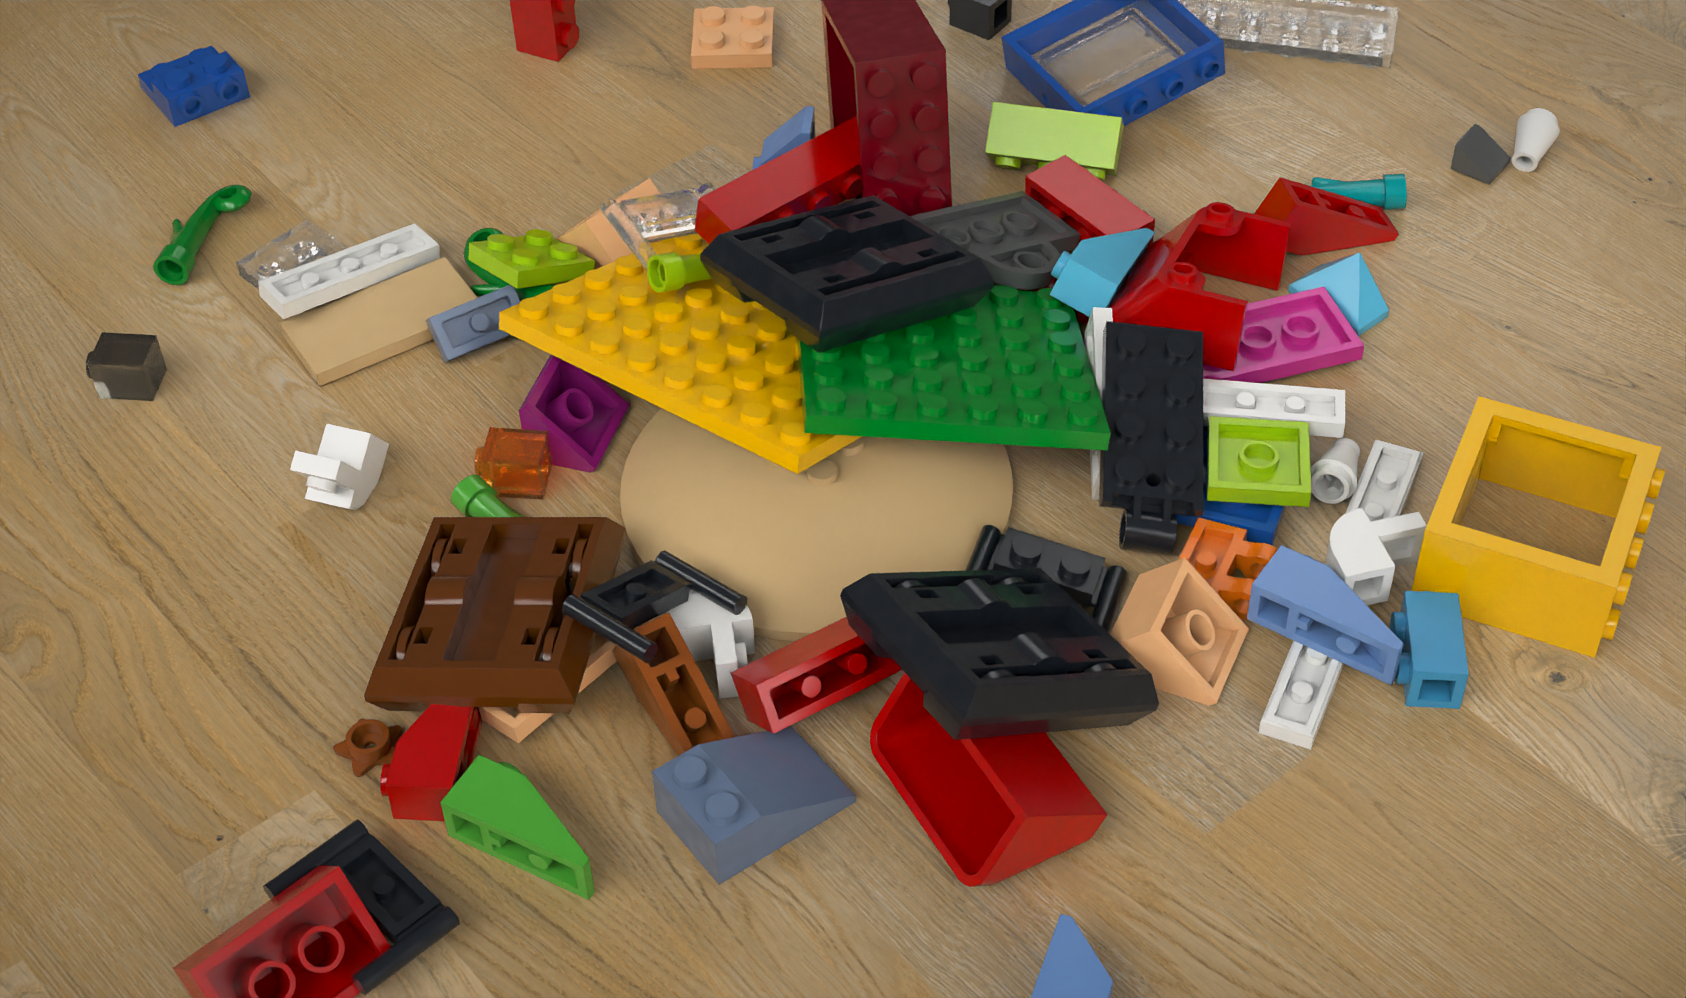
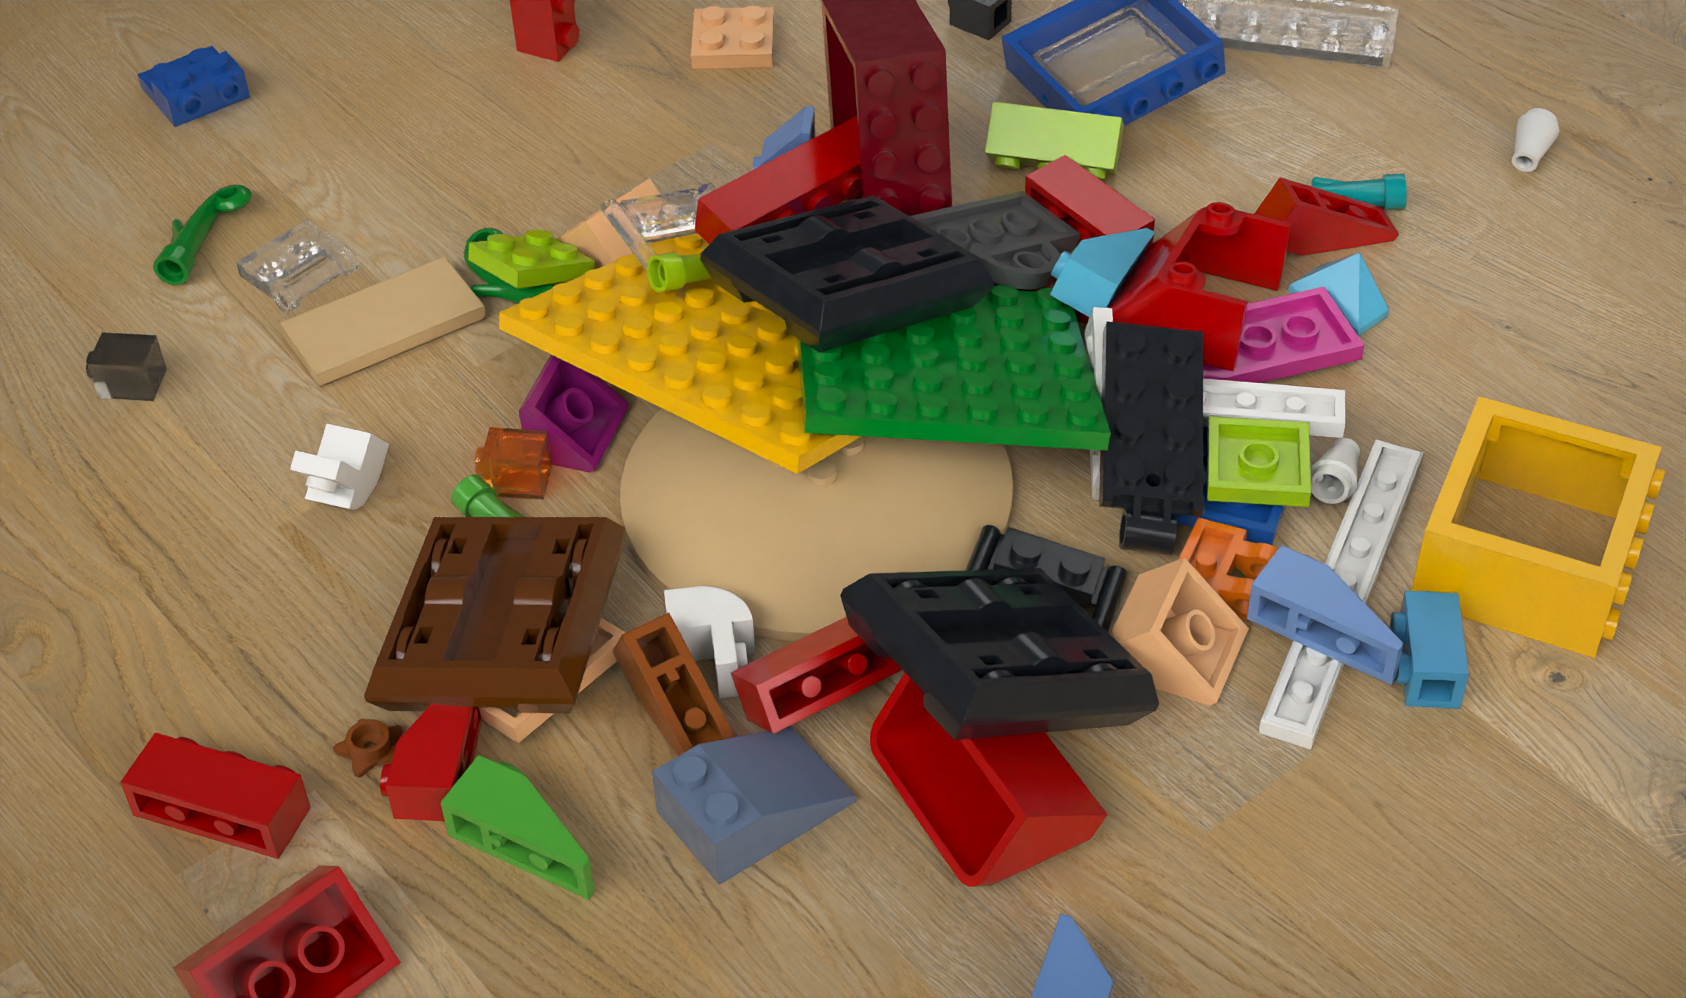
white plate [258,223,440,319] -> none
black plate [263,819,460,995] -> none
sand blue plate [425,285,520,363] -> none
black plate [562,550,747,663] -> none
white brick [1325,507,1427,605] -> none
dark grey slope [1451,124,1511,185] -> none
none -> red brick [120,732,311,859]

